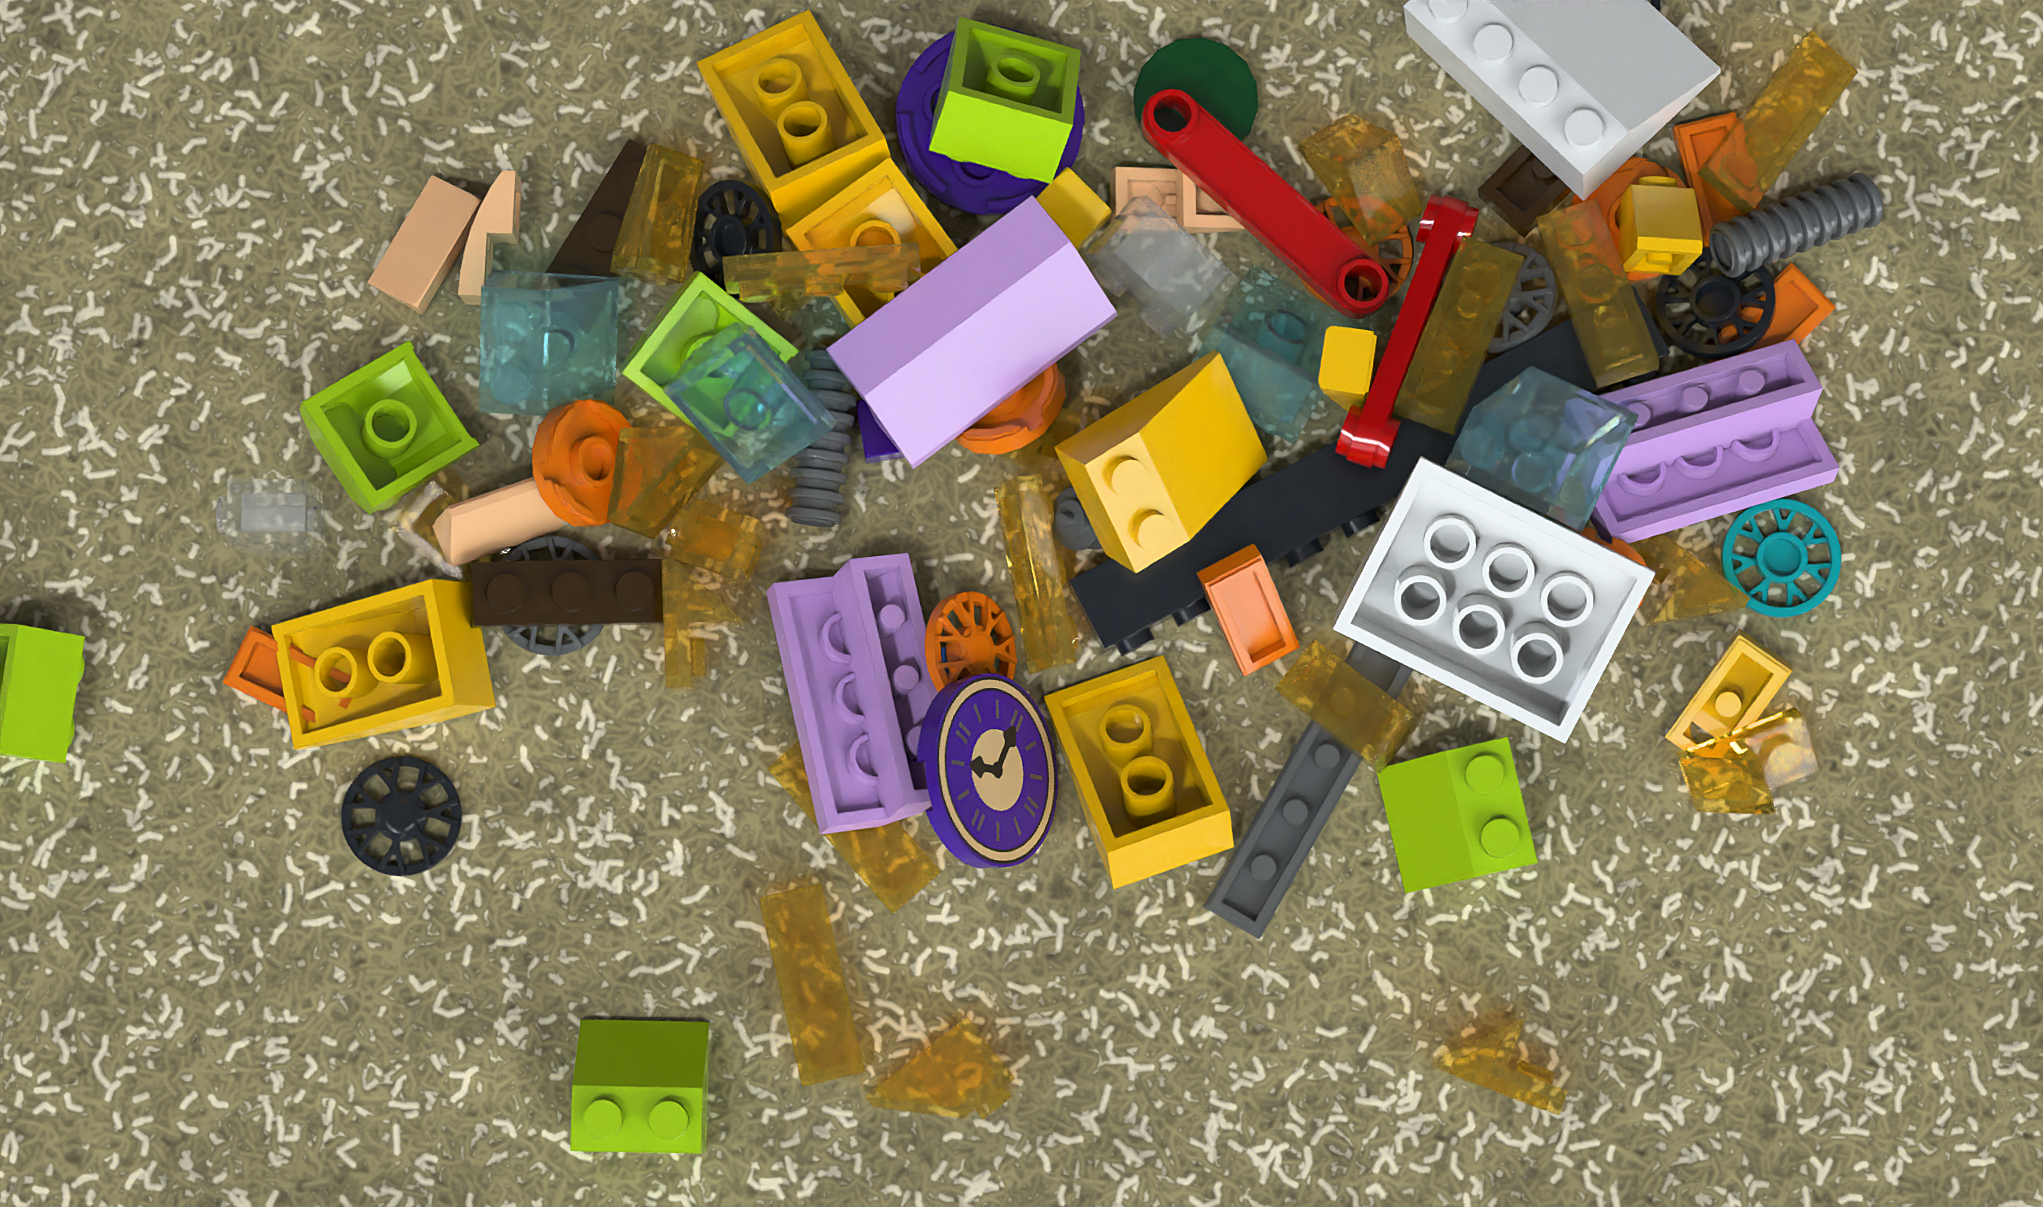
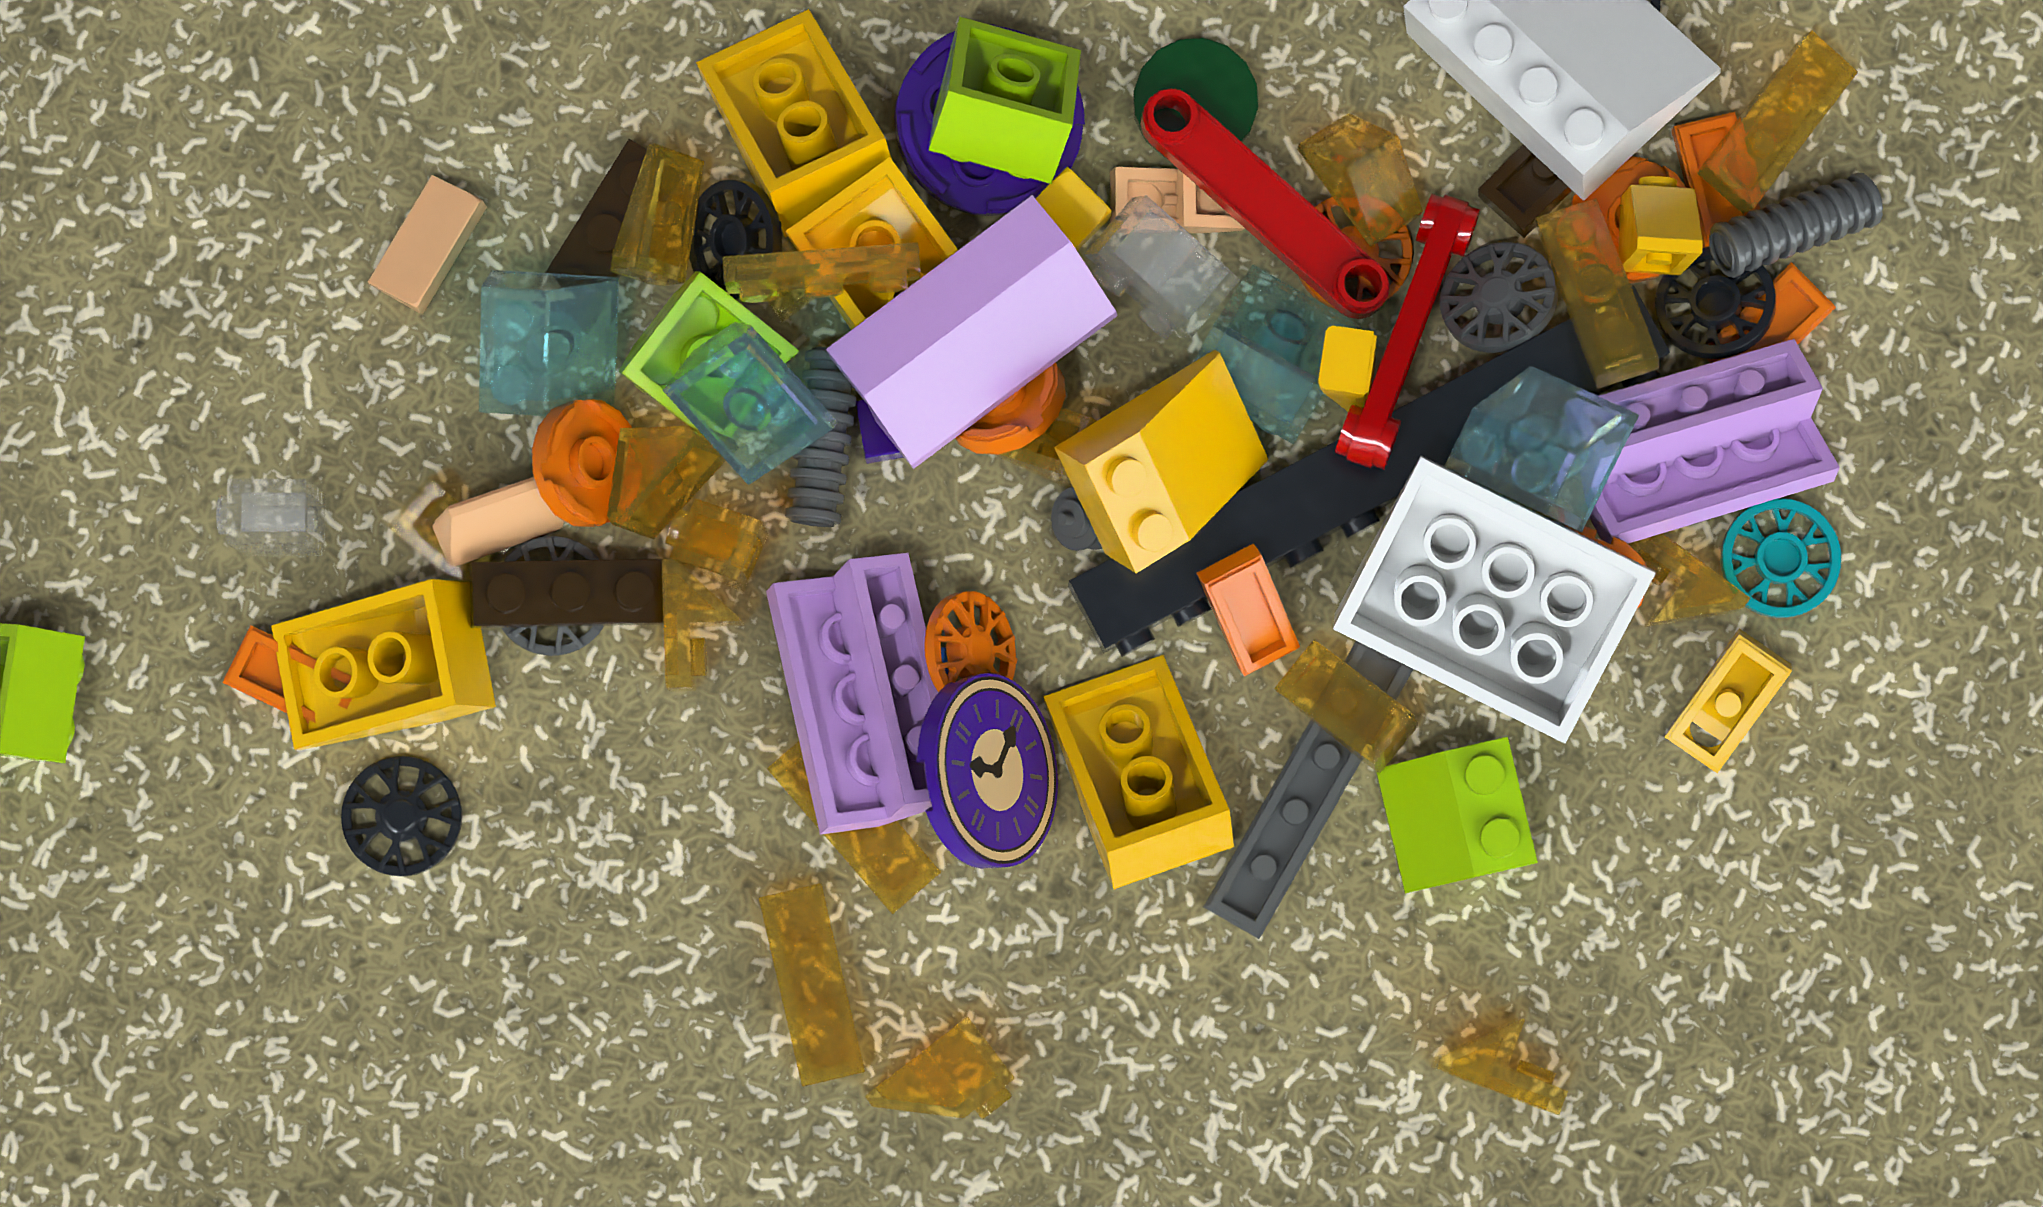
lime slope [299,340,480,515] -> none
light nougat slope [458,170,522,305] -> none
lime slope [570,1019,710,1154] -> none
clear yellow plate [994,474,1078,675] -> none
clear yellow plate [1394,235,1524,435] -> none
clear yellow slope [1677,707,1819,815] -> none

